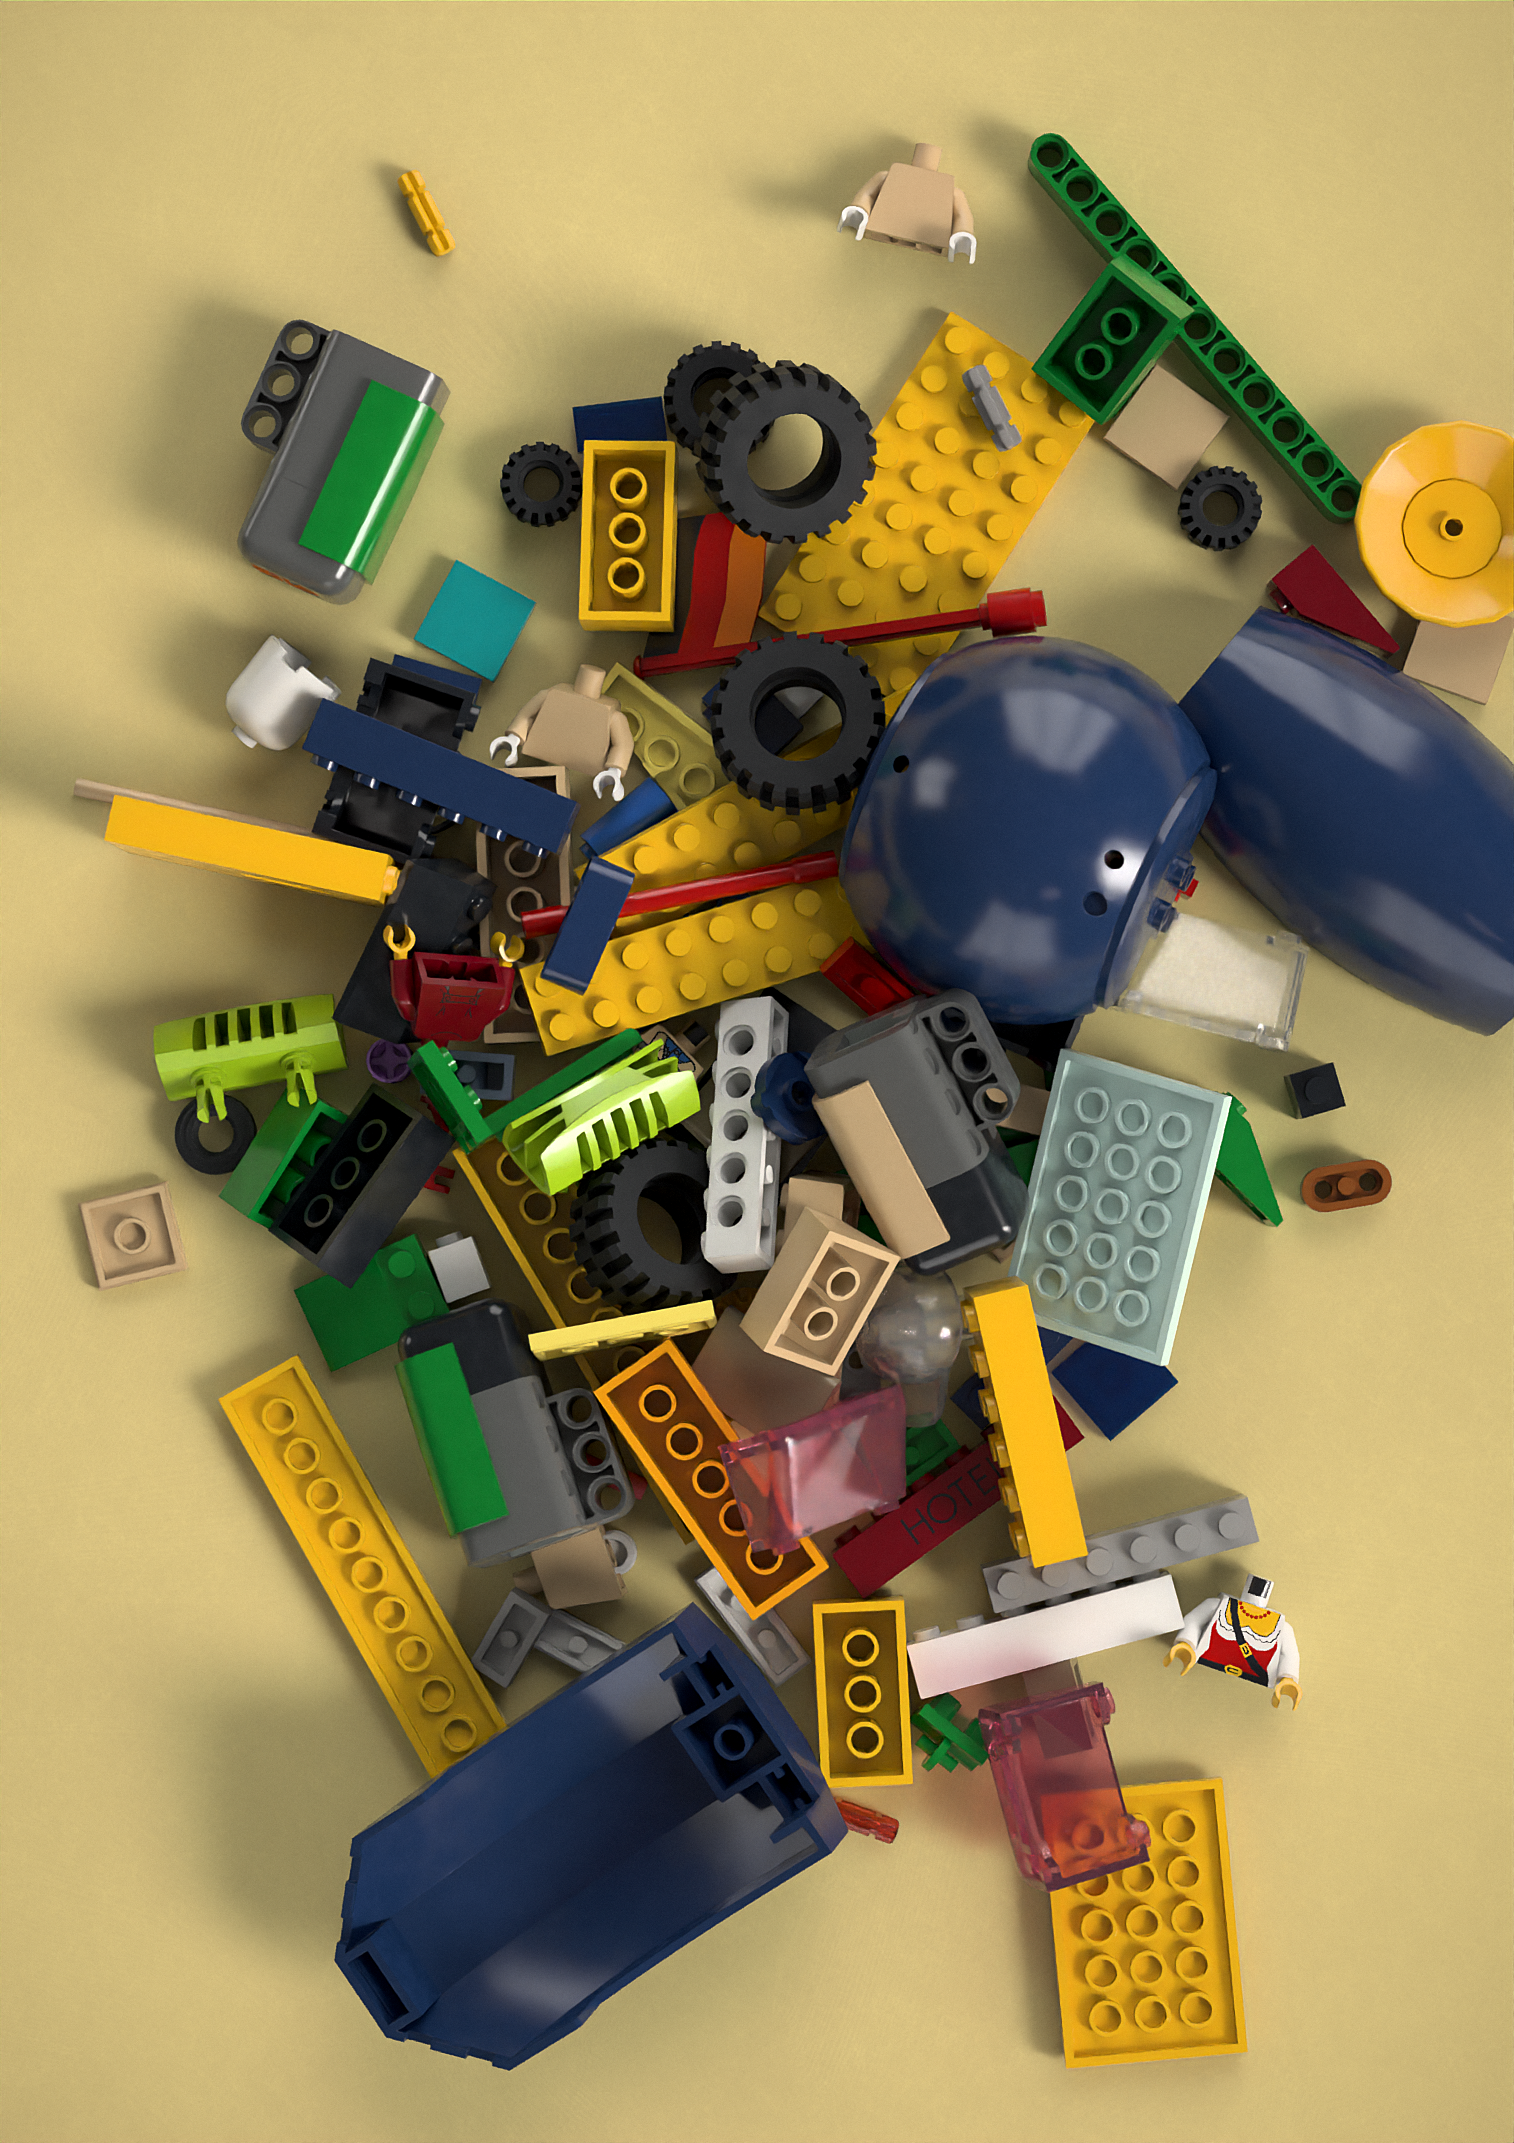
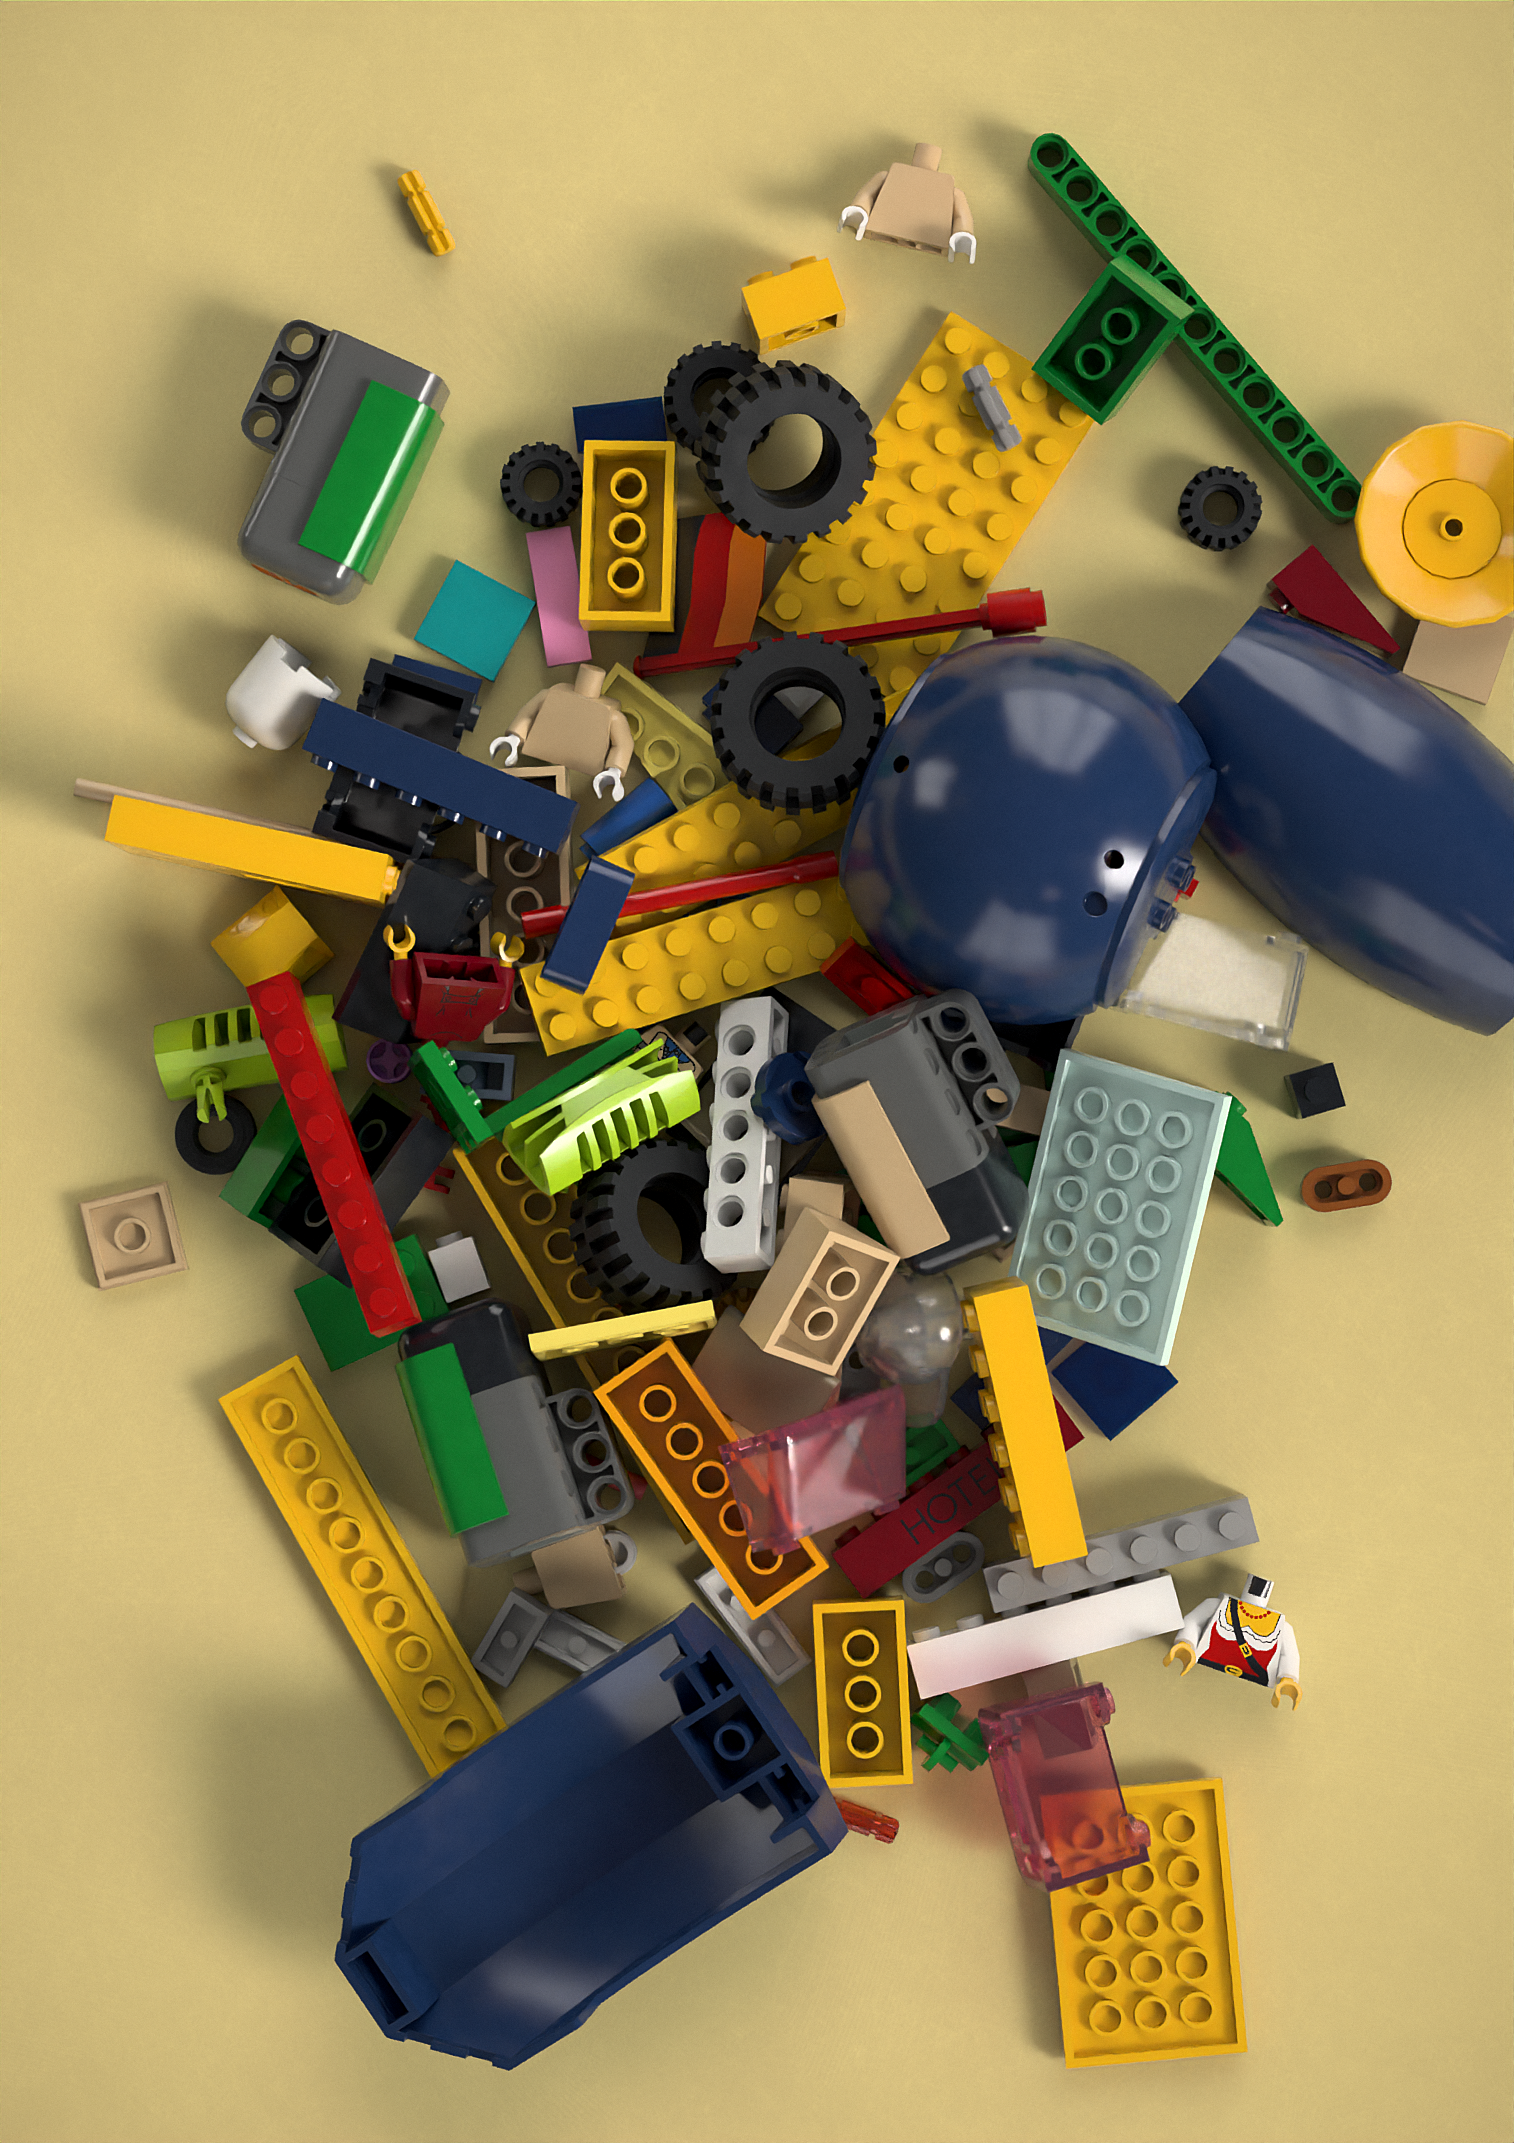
tan tile [1103,364,1230,492] -> none
none -> yellow slope [210,885,336,987]
none -> red brick [245,971,422,1338]
none -> bright pink tile [526,526,593,668]
none -> yellow brick [741,256,846,356]
none -> dark grey plate [902,1530,985,1603]

